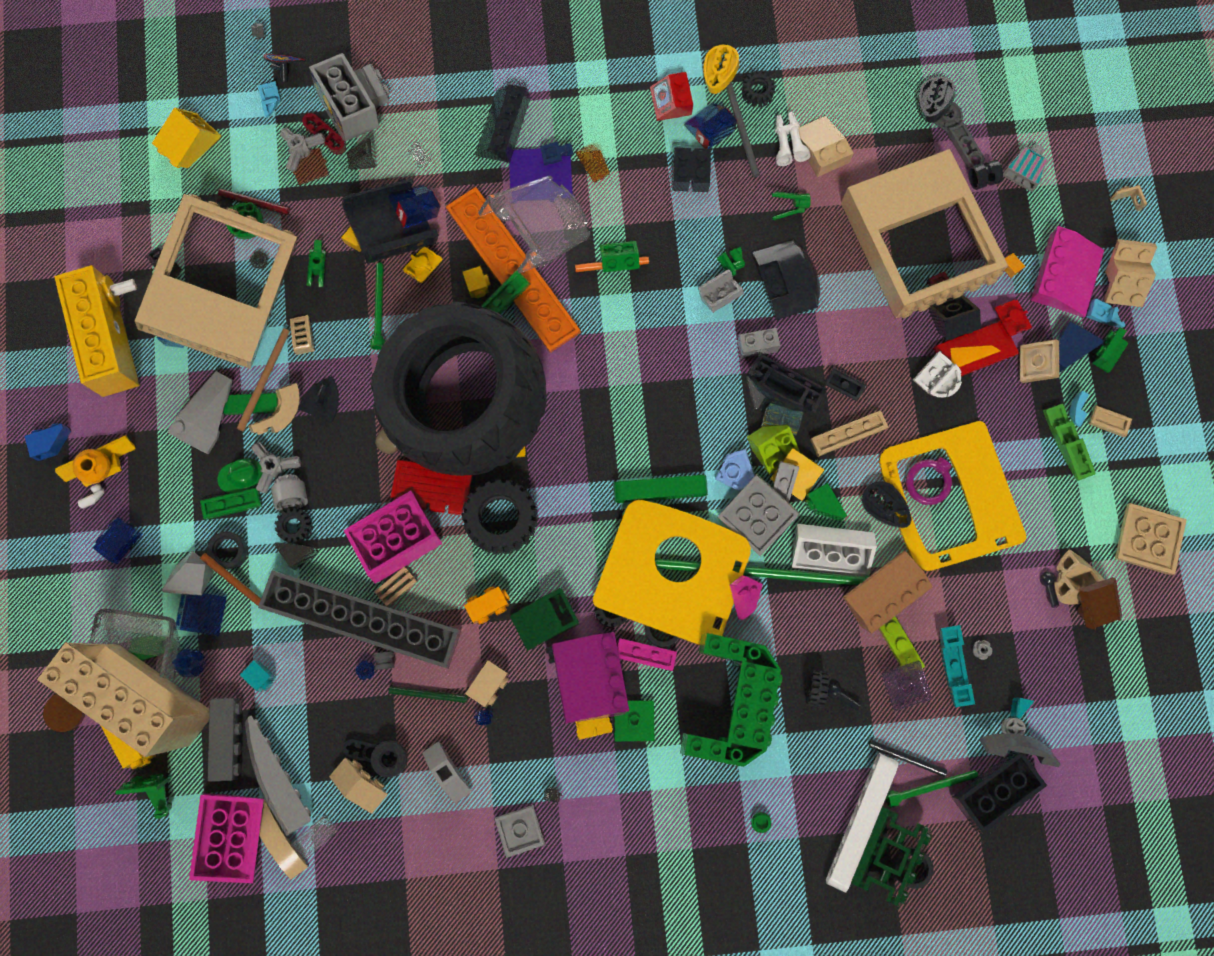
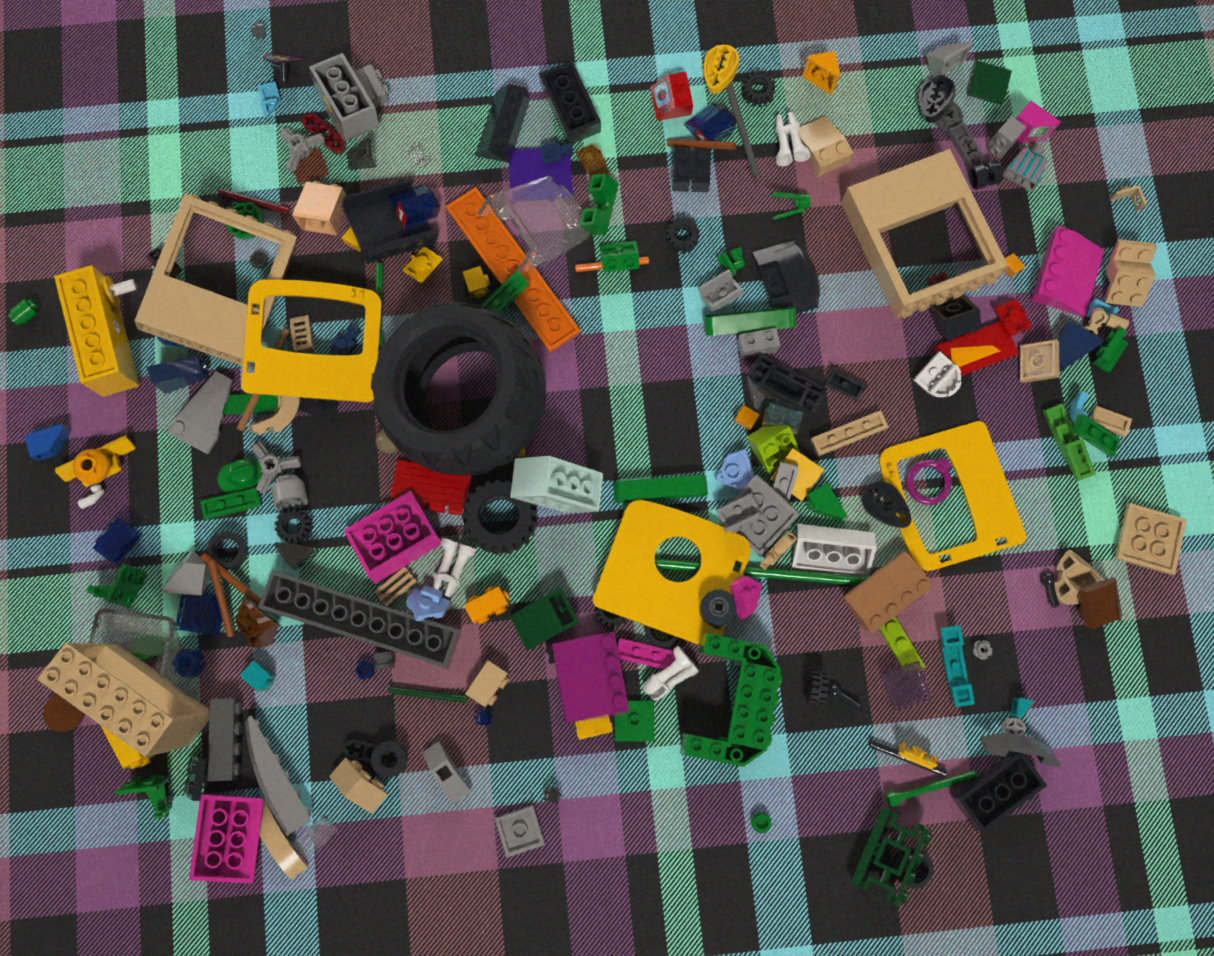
yellow slope [152,107,221,168] -> none
green hinge [306,240,326,287] -> none
white beam [826,753,899,892] -> none
none -> green brick [8,298,39,326]
none -> green plate [86,564,148,608]
none -> dark blue slope [147,356,209,394]
none -> black plate [183,755,207,801]
none -> dark orange bar [208,560,235,637]
none -> reddish brown slope [235,599,281,648]
none -> yellow door [241,280,381,403]
none -> light nougat slope [293,181,346,236]
none -> dark blue plate [329,324,360,355]
none -> light blue plate [406,585,451,621]
none -> white piece [433,538,477,597]
none -> light aqua brick [510,456,603,513]
none -> black brick [539,60,601,144]
none -> green arch [579,174,619,235]
none -> white piece [643,646,700,701]
none -> black tyre [666,217,699,254]
none -> dark orange bar [667,140,736,150]
none -> black wheel [699,589,737,627]
none -> green beam [704,307,797,336]
none -> light grey bracket [716,492,762,533]
none -> light orange slope [734,405,760,430]
none -> tan bar [760,531,797,570]
none -> light orange slope [802,51,840,95]
none -> yellow piece [898,742,937,770]
none -> light grey slope [926,41,973,78]
none -> dark green tile [967,61,1012,105]
none -> light grey brick [987,116,1026,159]
none -> dark pink slope [1016,101,1061,144]
none -> green tile [1072,414,1121,457]
none -> tan bar [1084,308,1129,336]

